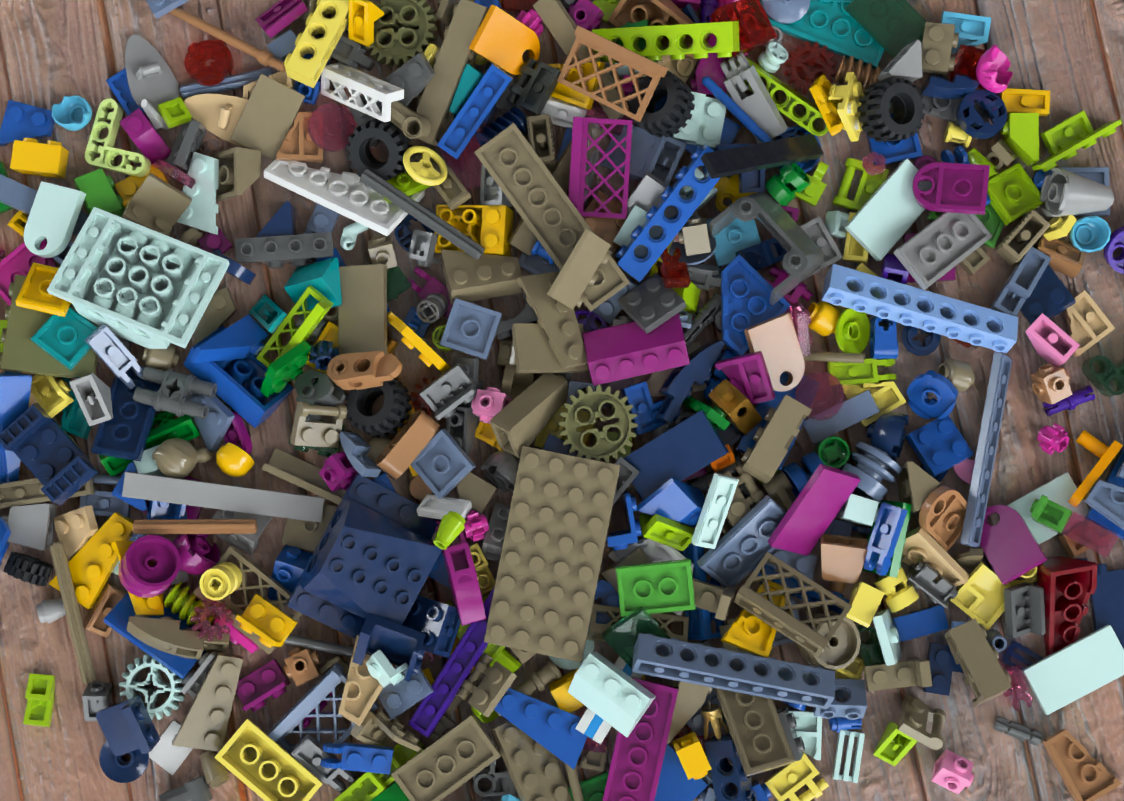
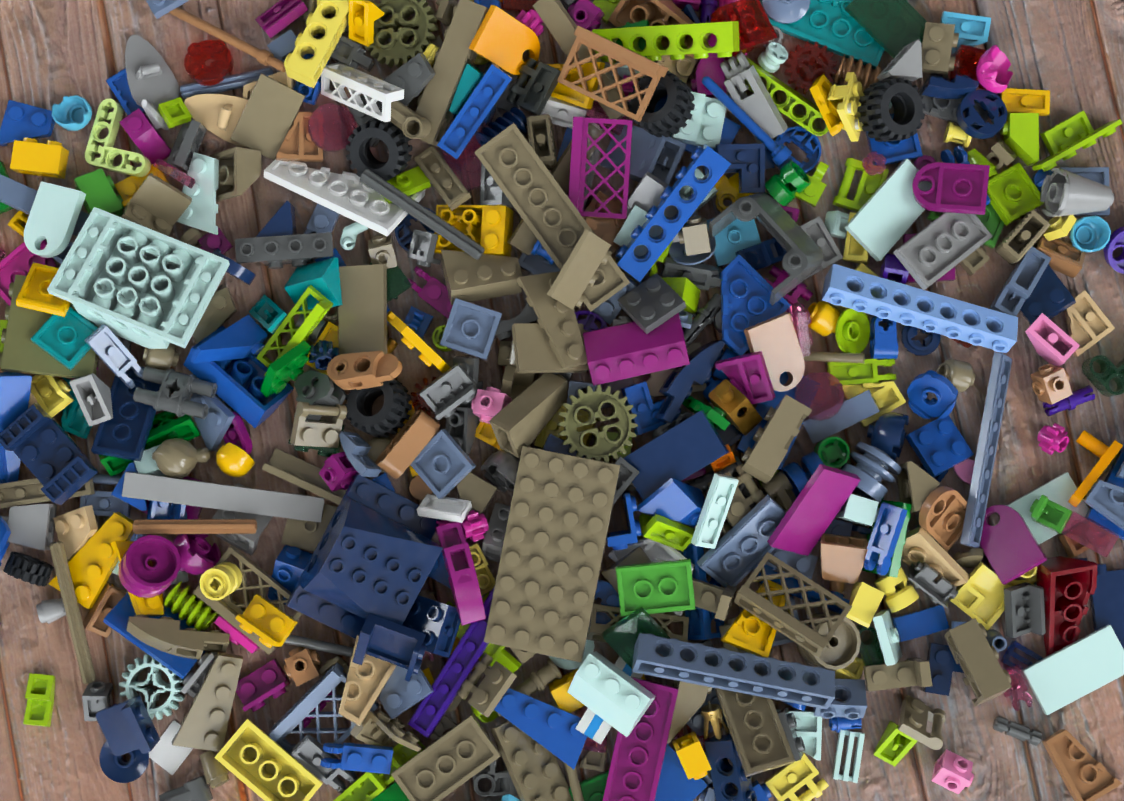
clear pink gear [190,600,234,642] -> none
light aqua bracket [366,650,409,688] -> none
light yellow piece [403,146,448,186] -> none
flat silver wheel [417,293,448,323] -> none
lime cone [433,511,466,550] -> none
clear red plate [660,248,691,288] -> none
black tile [701,134,824,179] -> none

